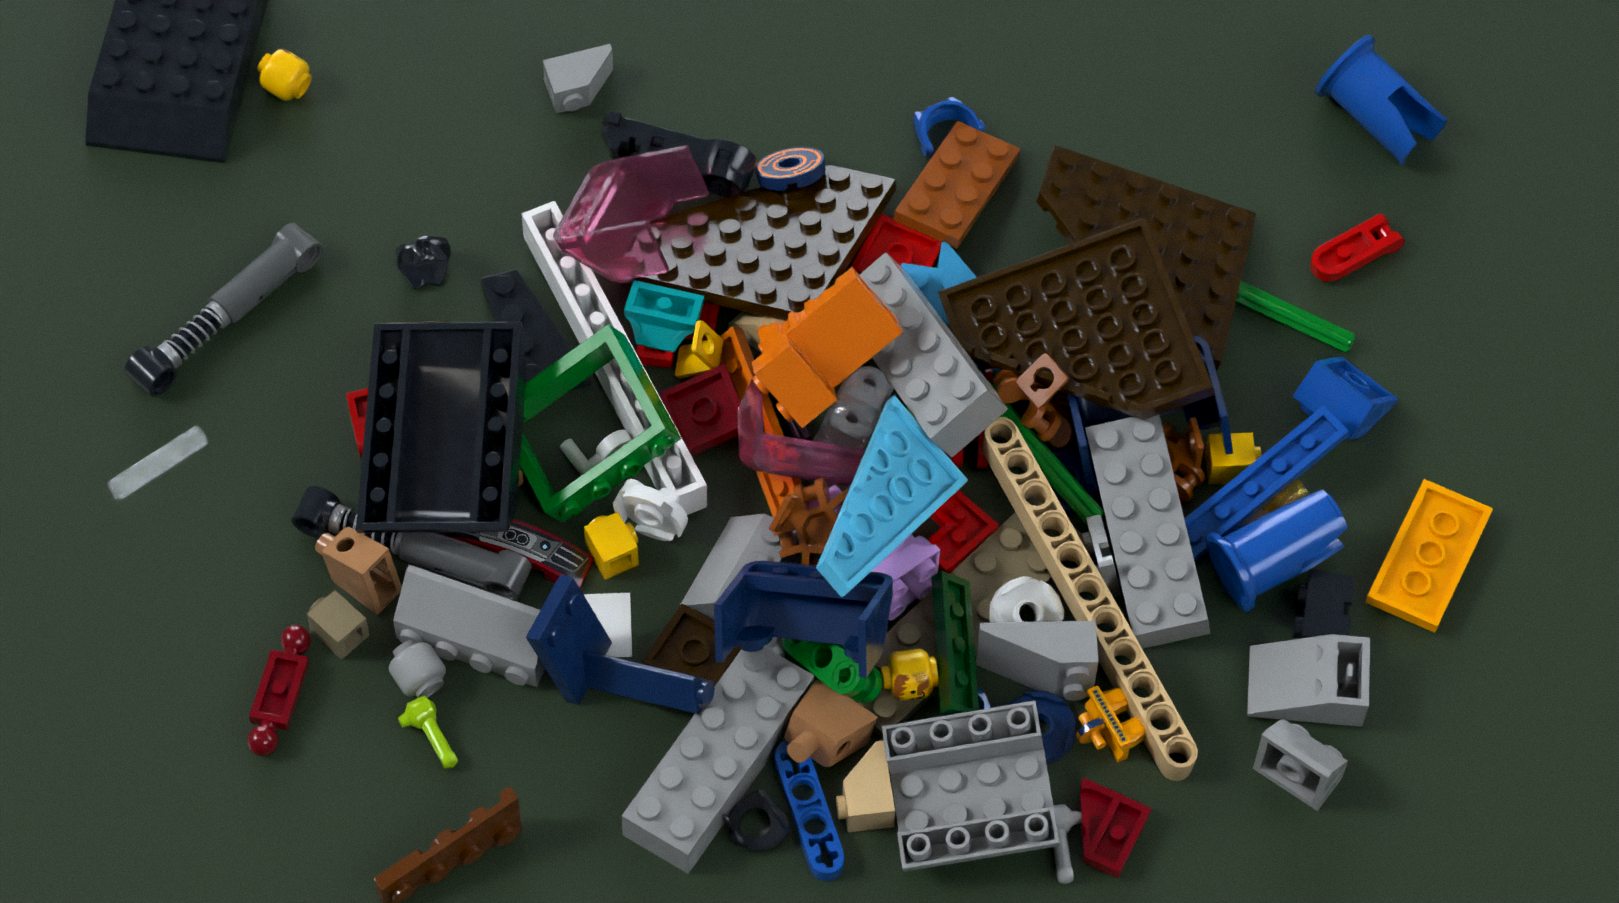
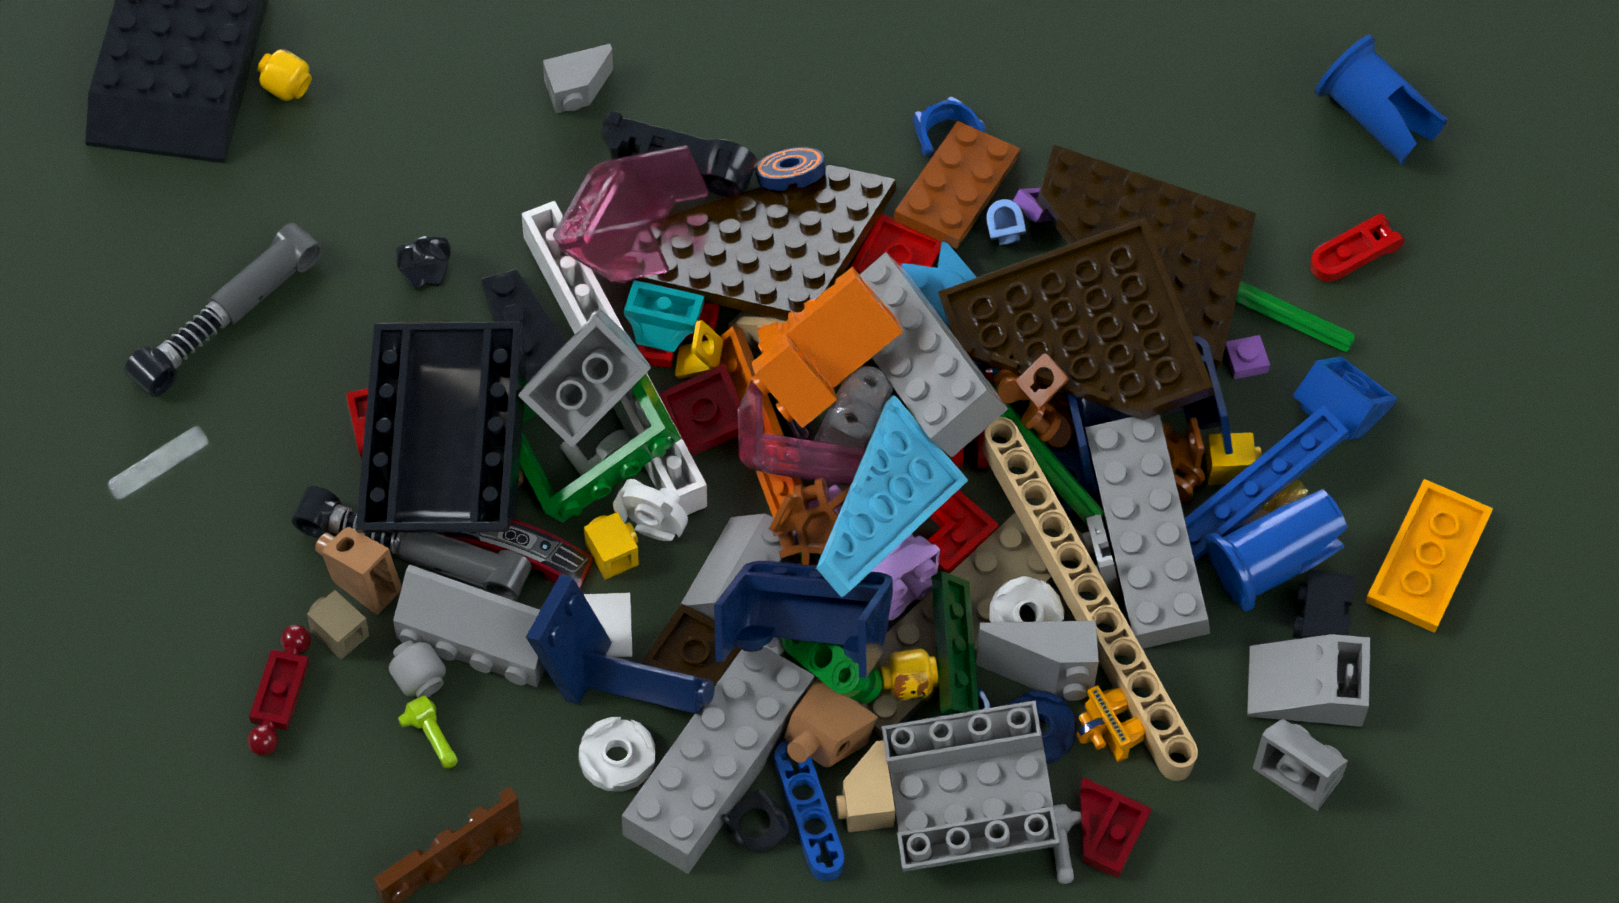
none -> light grey slope [518,309,651,448]
none -> white tile [579,717,655,792]
none -> light blue plate [987,199,1026,245]
none -> medium lavender plate [1013,187,1055,223]
none -> medium lavender plate [1224,335,1270,380]

